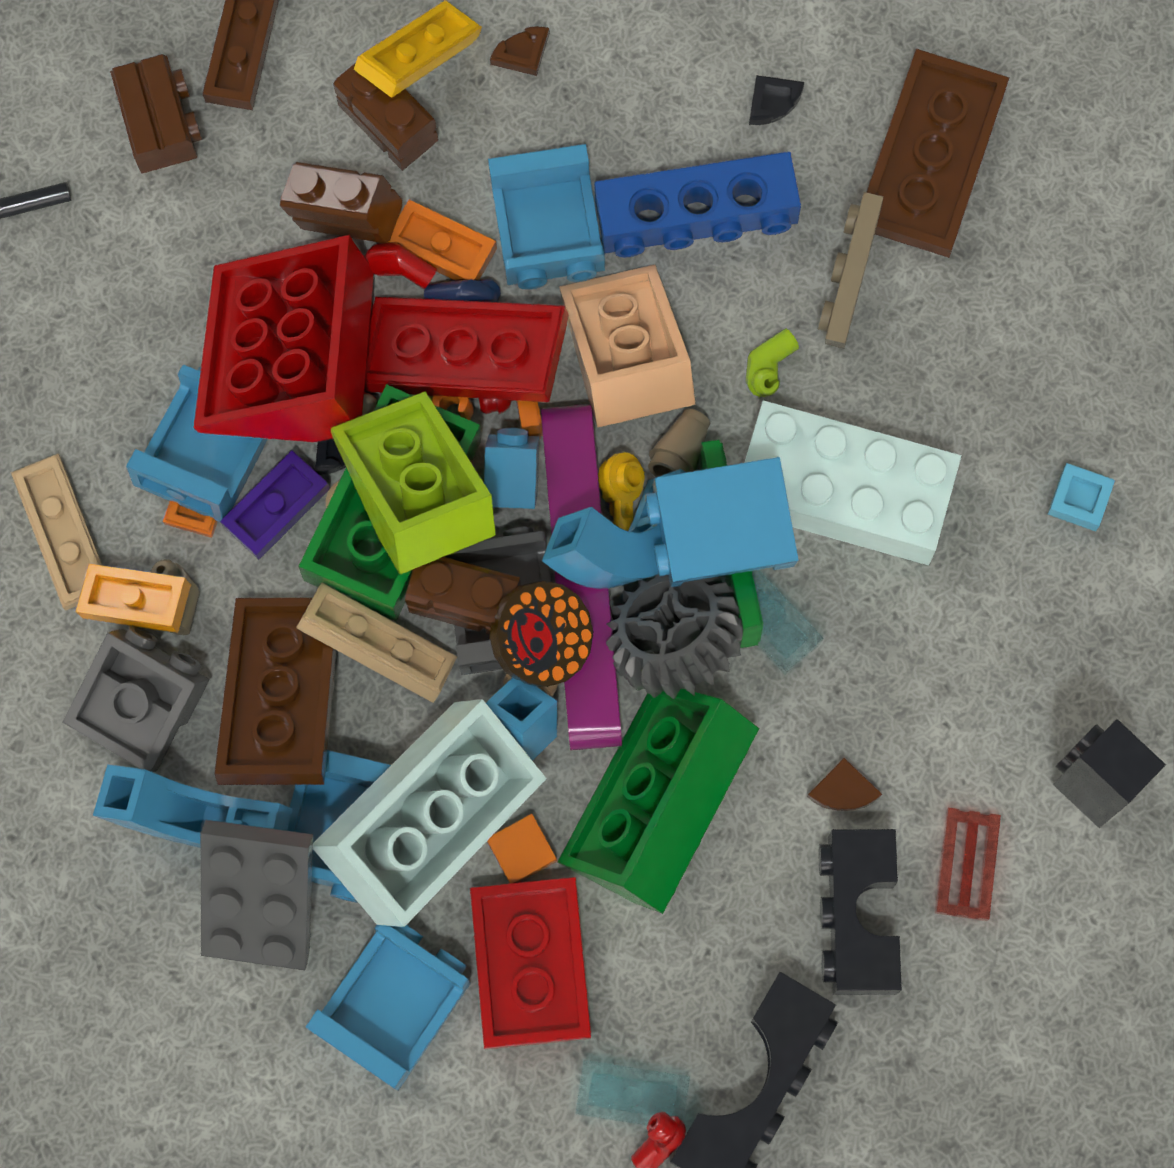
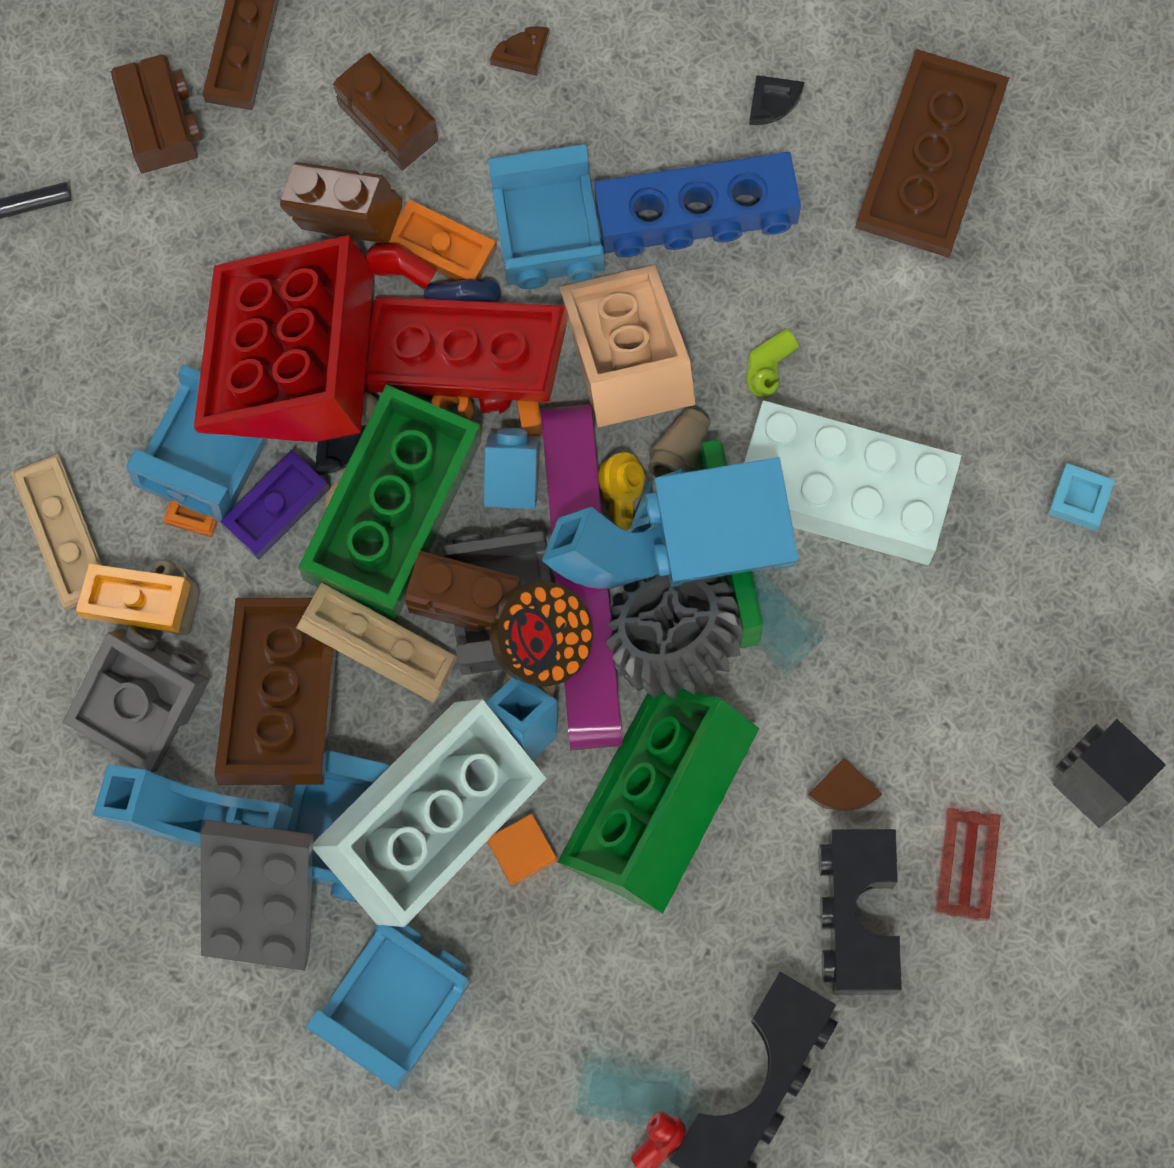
lime slope [331,391,496,574] -> none
yellow tile [354,0,482,98] -> none
red plate [470,877,591,1050] -> none
dark tan plate [818,192,883,349] -> none

